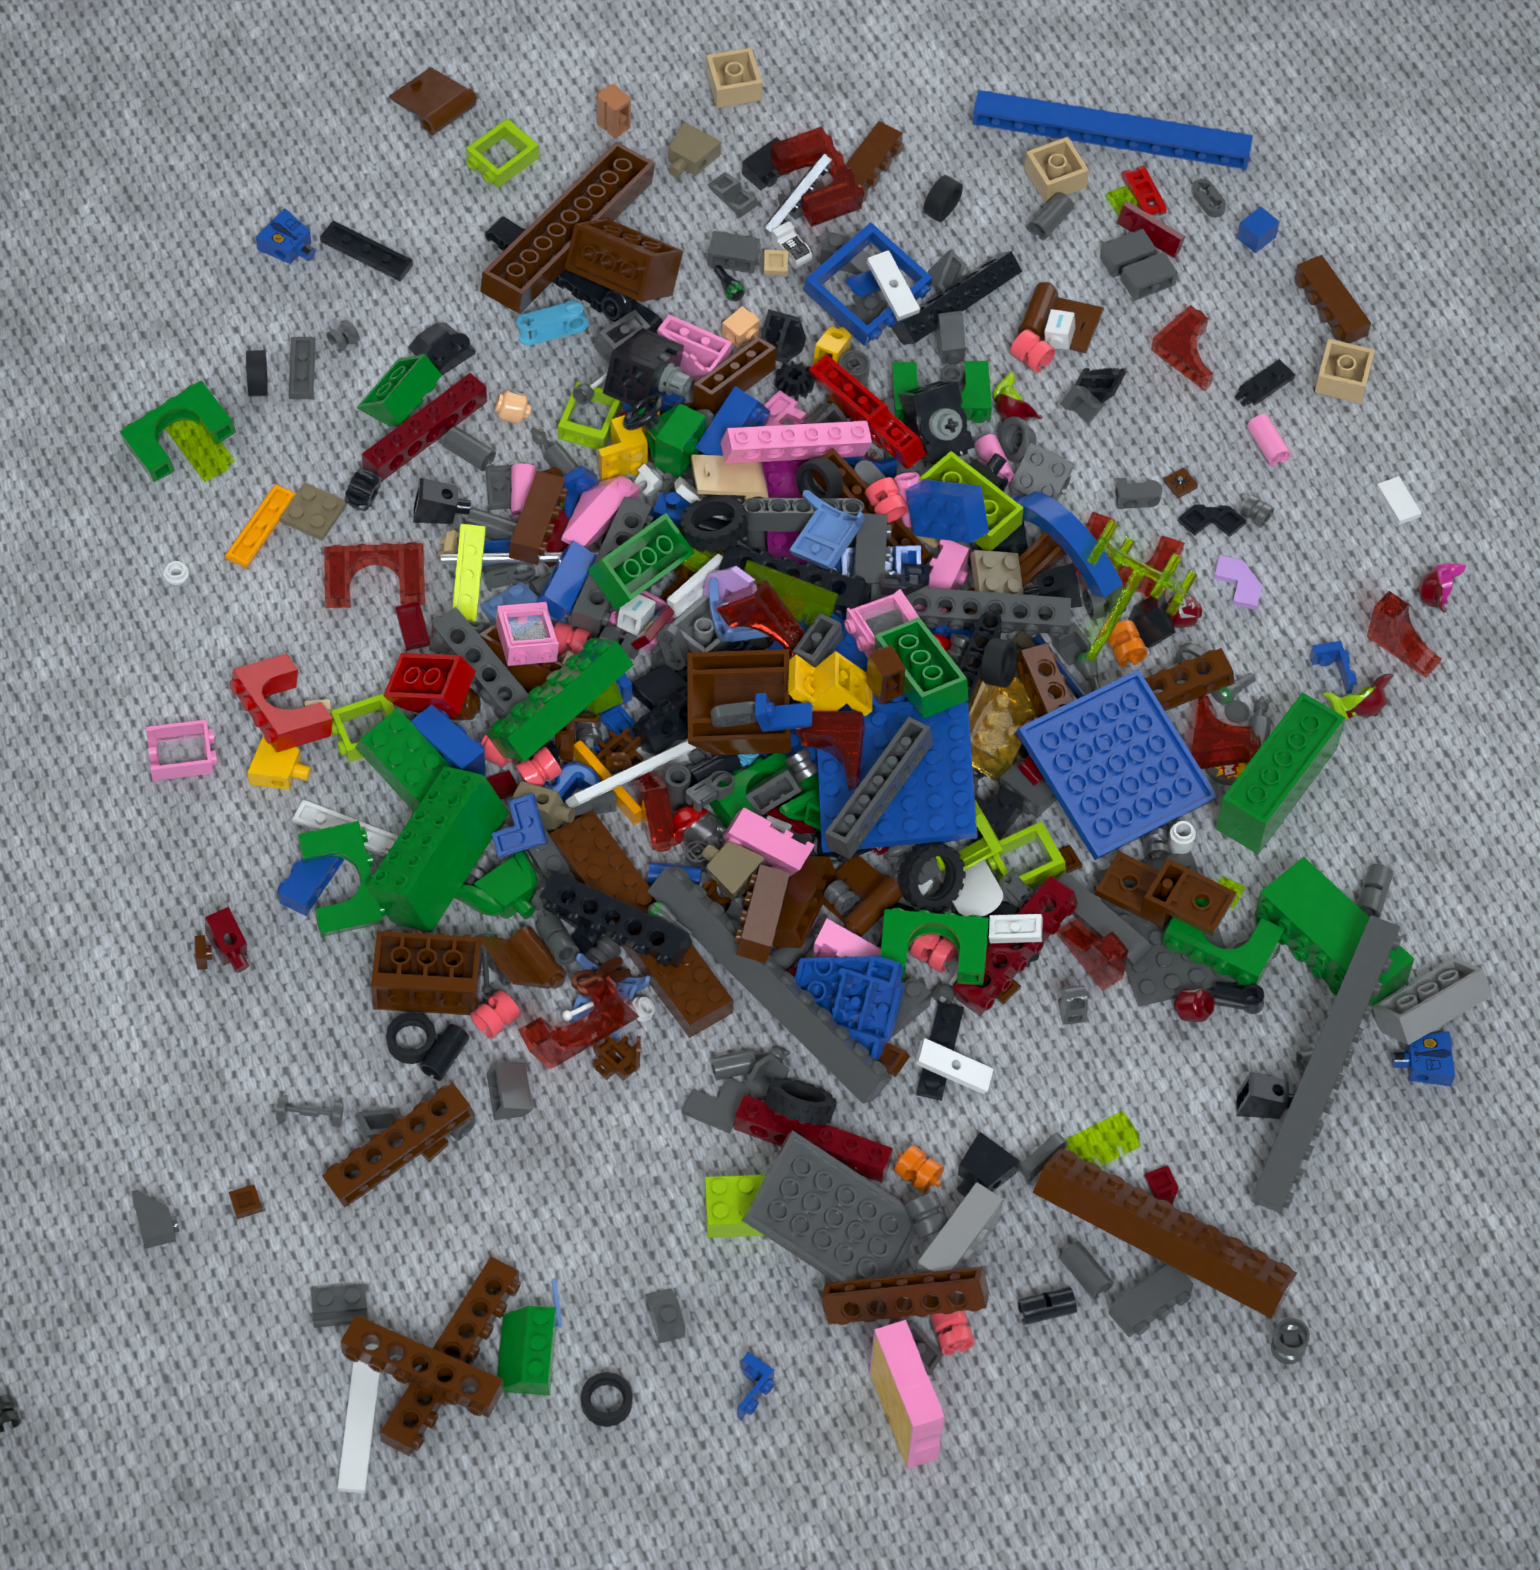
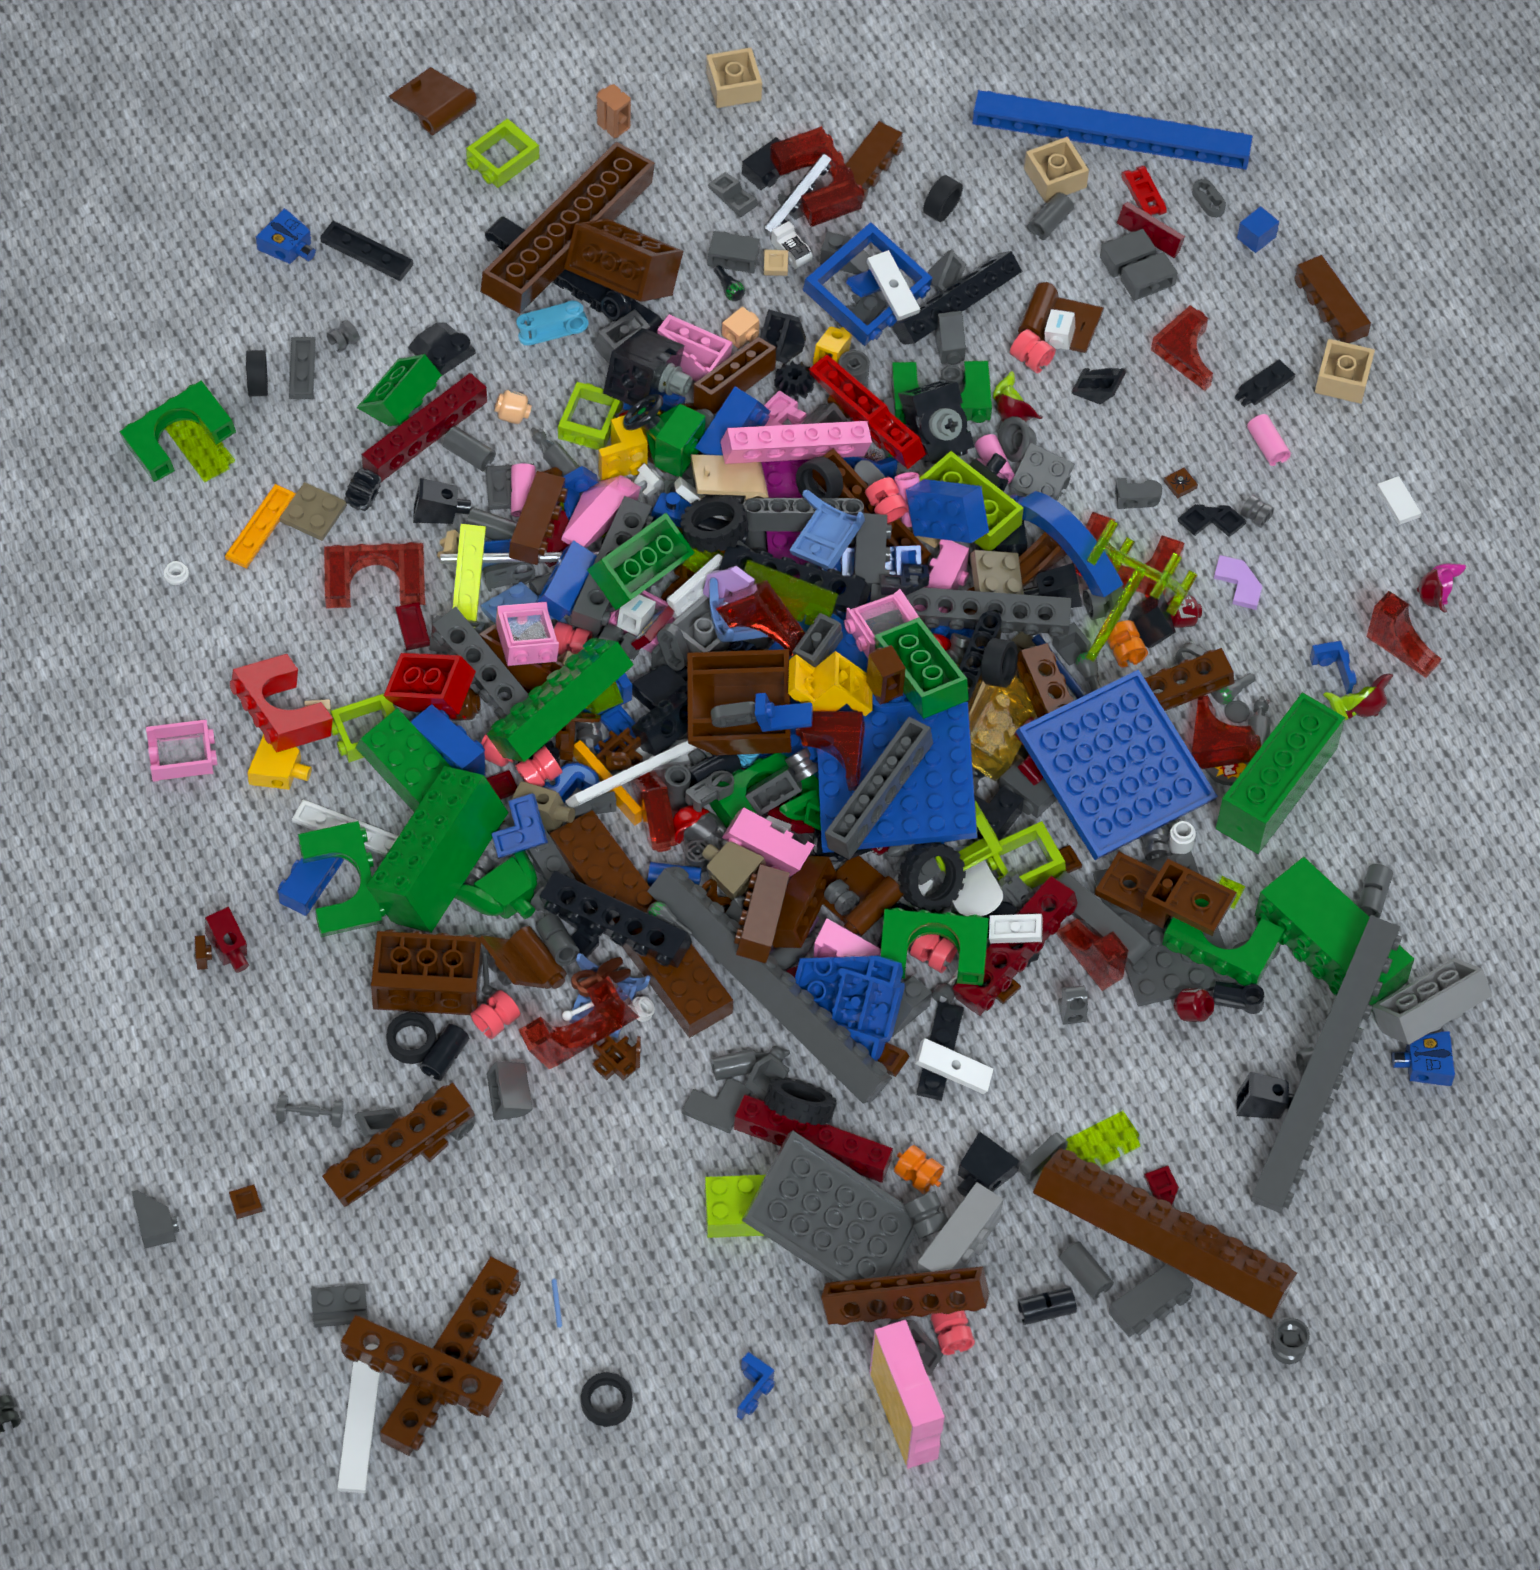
green slope [497,1306,557,1396] -> none
dark grey hinge [573,369,608,405] -> none
flat silver wheel [585,935,621,964] -> none
dark grey slope [645,1289,685,1344] -> none
dark tan torso [668,122,721,178] -> none
dark grey panel [1060,385,1104,423] -> none
clear neon green tile [1105,186,1137,215] -> none

